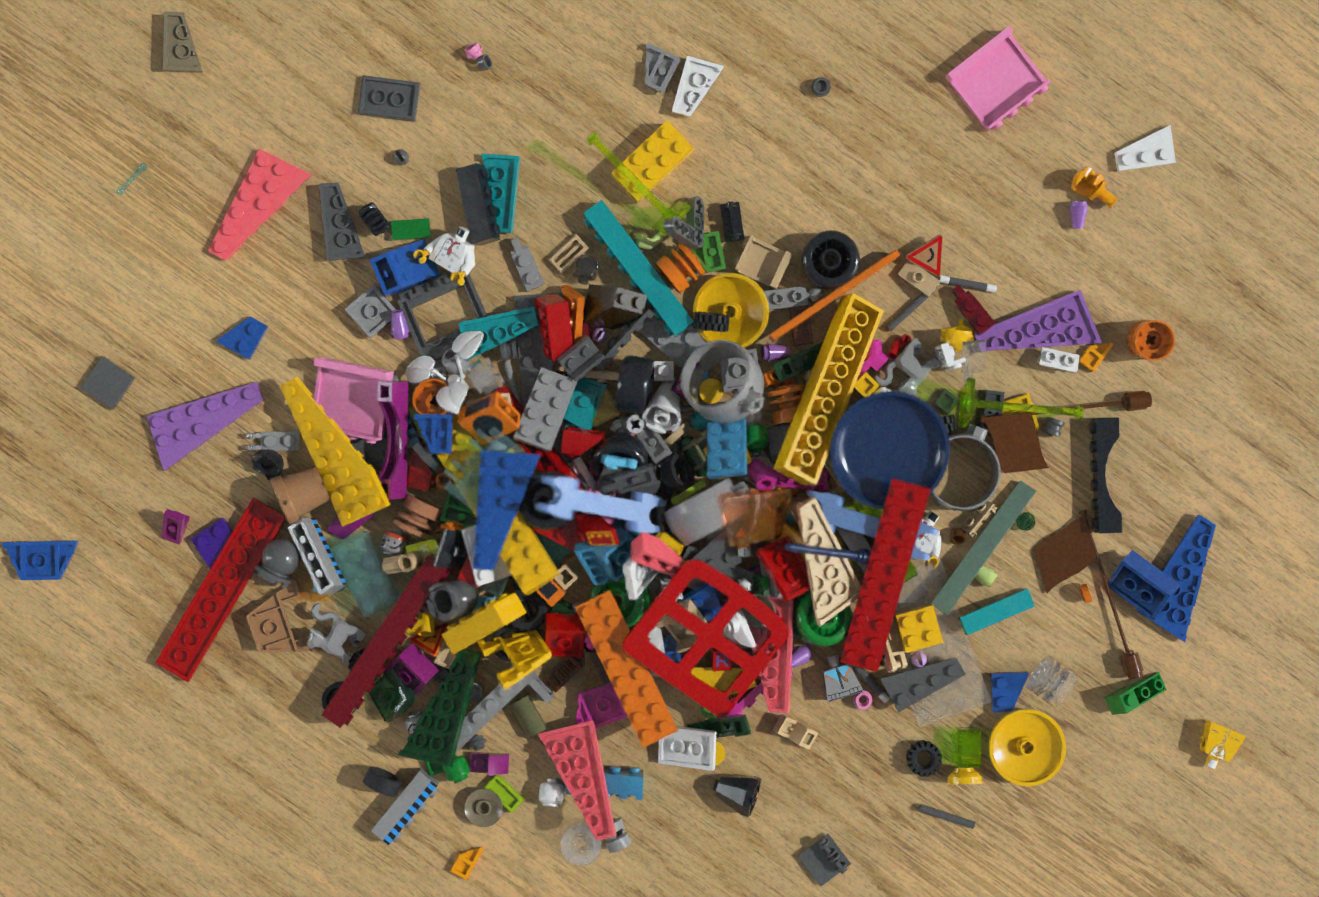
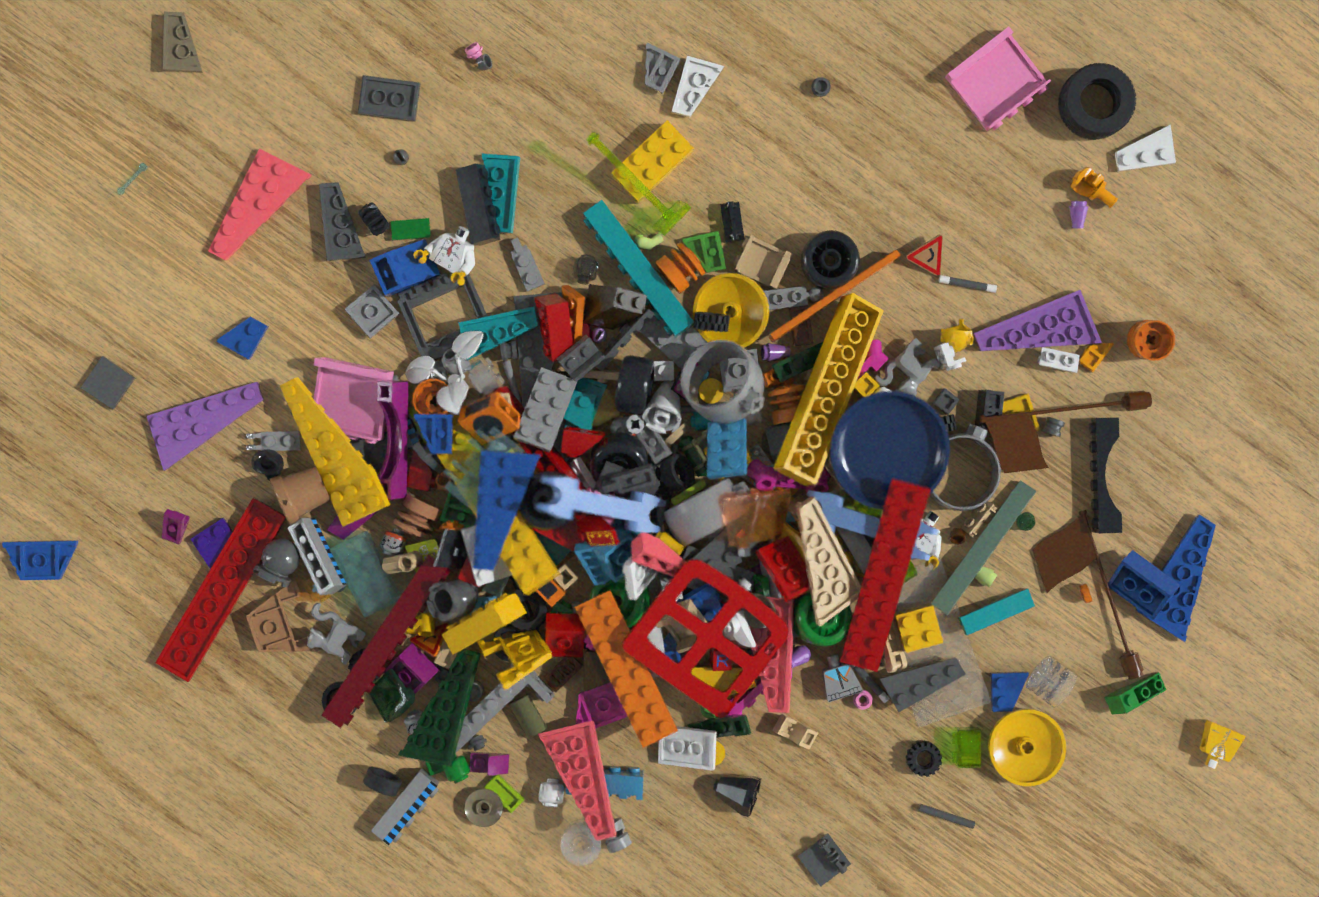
medium lavender cone [391,310,410,339] -> none
light orange tile [450,847,484,880] -> none
tan tile [548,234,589,274] -> none
medium azure plate [601,454,637,469] -> none
dark grey beam [664,196,704,250] -> none
green head [747,423,769,453] -> none
dark blue piece [785,543,871,565] -> none
dark grey bar [886,293,933,331] -> none
red arm [887,334,911,359] -> none
tan plate [897,260,940,297] -> none
lavender hinge [911,651,927,667] -> none
yellow piece [947,768,983,784] -> none
dark red hinge [952,285,996,335] -> none
clear neon green tile [959,378,1084,428] -> none
clear panel [961,340,986,384] -> none
none -> black tyre [1058,63,1136,140]

